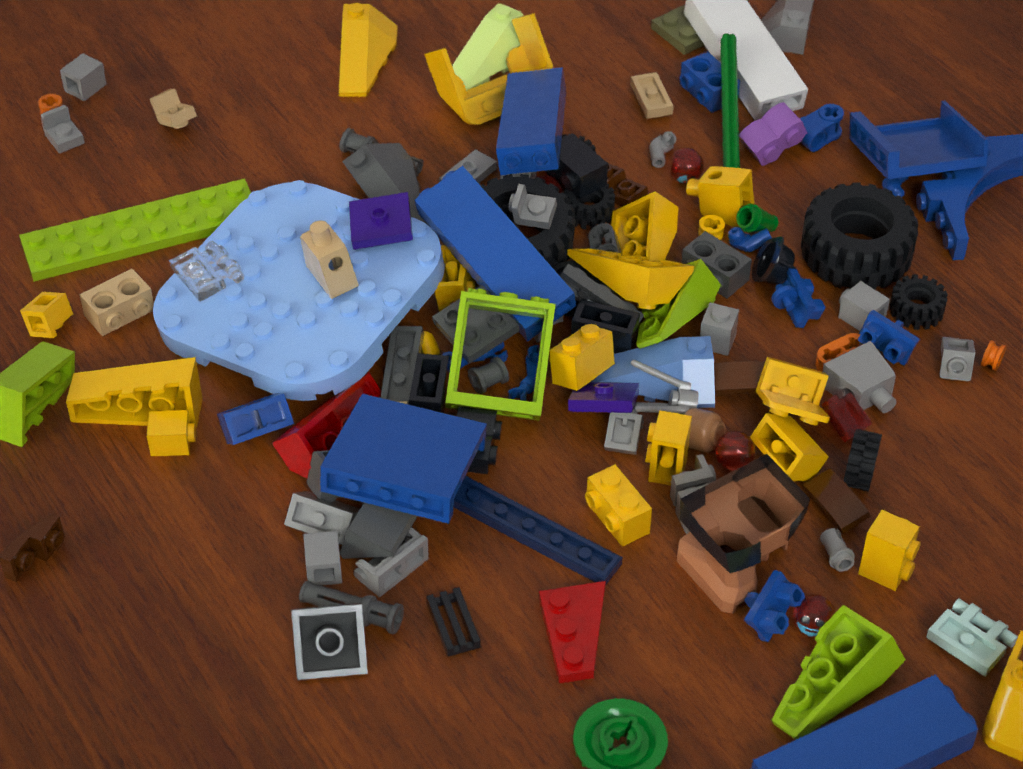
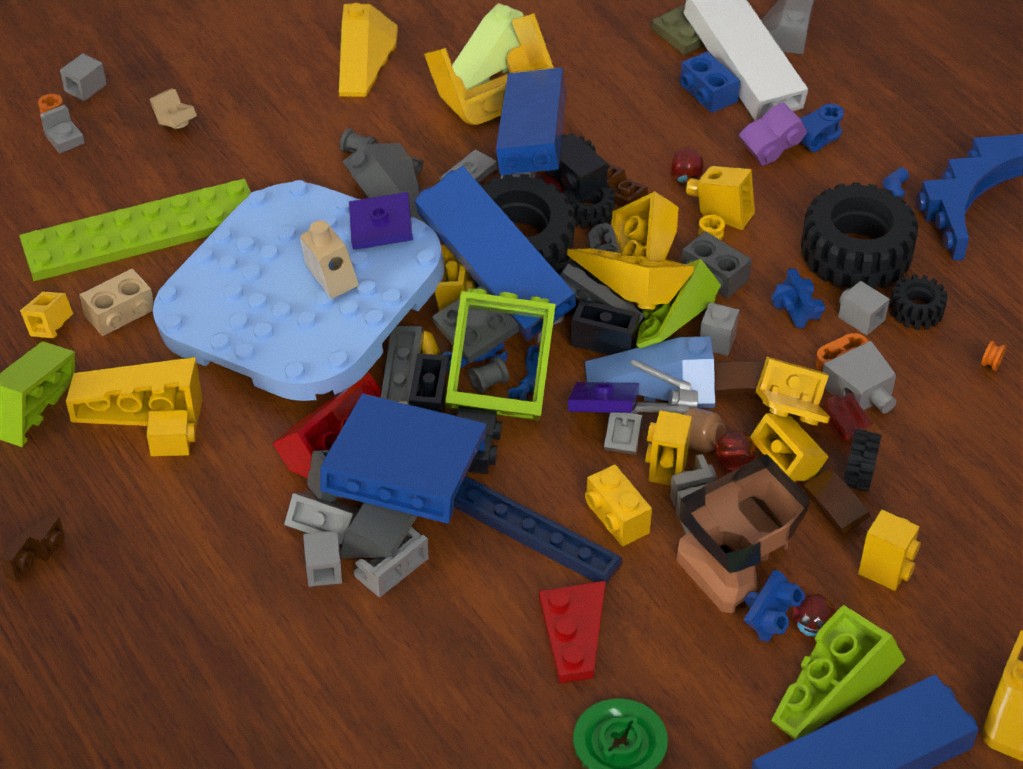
clear plate [169,241,244,302] -> none
blue brick [217,393,294,445] -> none
dark grey slope [291,603,368,680] -> none
dark grey pin [299,581,404,634] -> none
black tile [426,587,481,657] -> none
light grey bracket [509,184,557,229] -> none
yellow brick [549,324,615,391] -> none
tan plate [630,72,673,119] -> none
light grey arm [649,131,677,168] -> none
green axle [721,33,740,168] -> none
blue arm [728,227,772,252] -> none
green cone [736,204,779,232] -> none
black piece [752,236,796,285] -> none
light grey pin [820,528,855,572] -> none
blue panel [849,101,991,179] -> none
blue hips [858,310,920,365] -> none
light aqua plate [926,598,1018,676] -> none
light grey bracket [939,337,975,381] -> none

